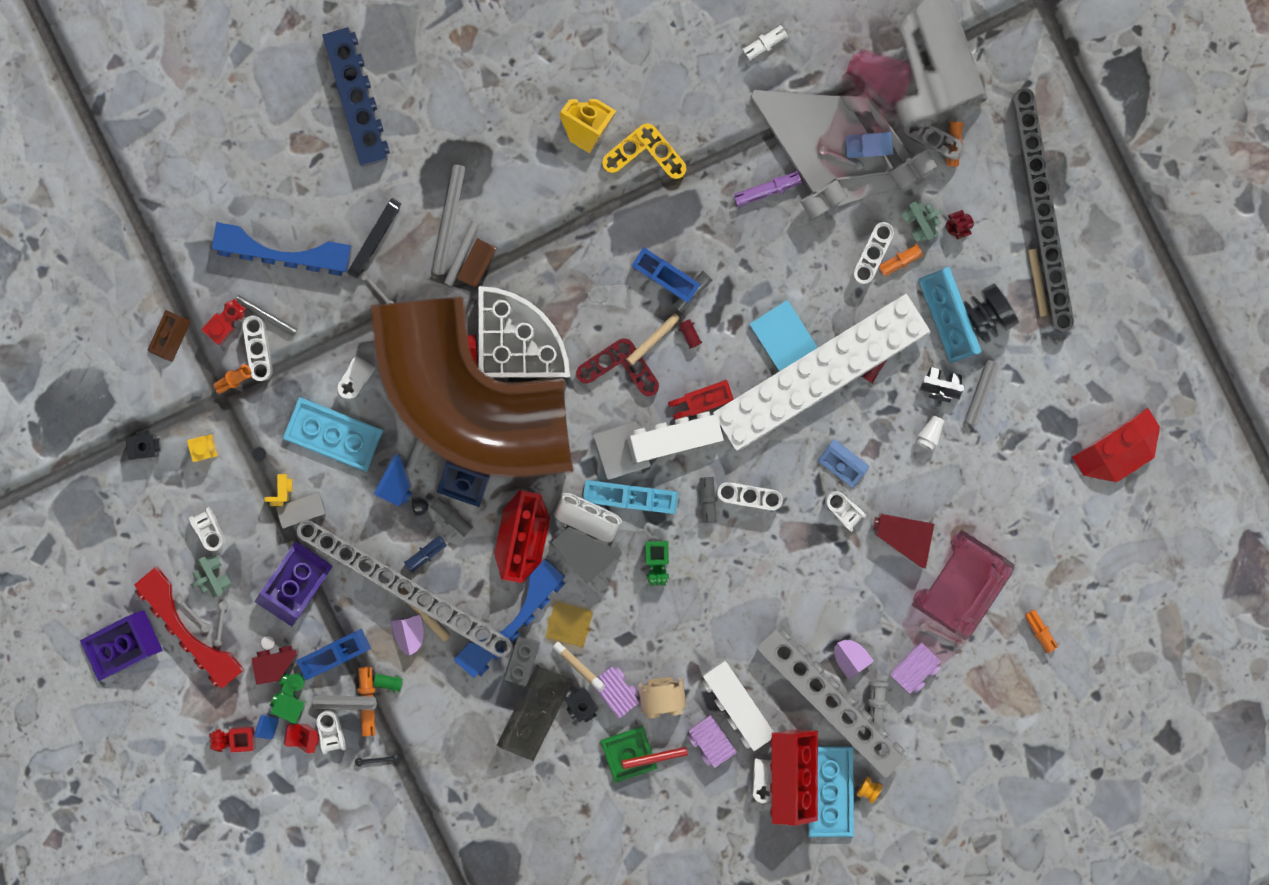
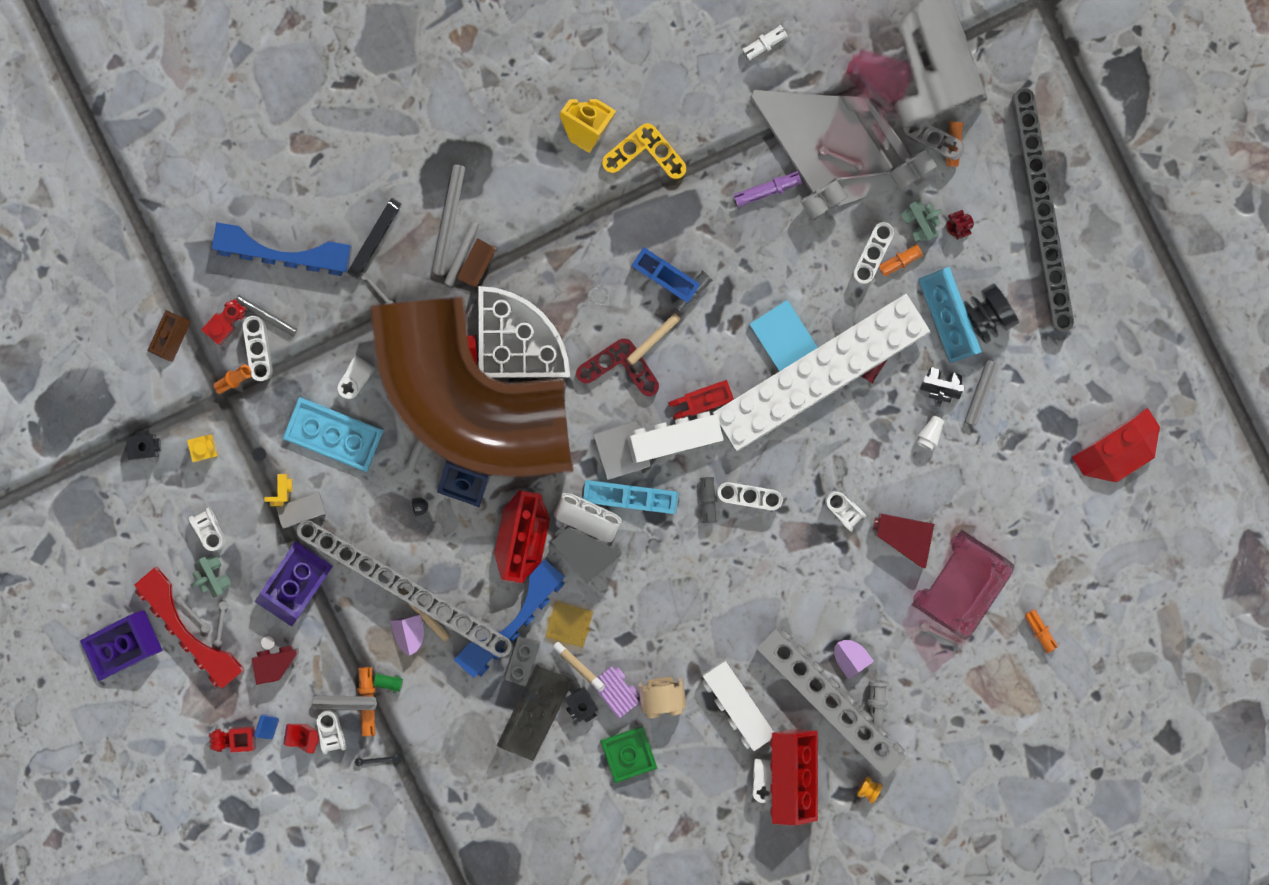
green brick [270,673,307,724] -> none
blue slope [296,628,372,681] -> none
dark blue brick [322,27,390,167] -> none
blue slope [374,453,413,506] -> none
dark blue axle [404,536,447,573] -> none
dark grey pin [430,497,473,537] -> none
red bar [621,747,688,770] -> none
green brick [646,541,669,587] -> none
dark red pin [678,319,702,349] -> none
lavender brick [687,714,737,768] -> none
medium azure tile [808,746,854,837] -> none
medium blue slope [817,439,869,488] -> none
medium blue slope [846,132,893,158] -> none
lavender brick [889,641,941,694] -> none
tan bar [1028,249,1049,317] -> none

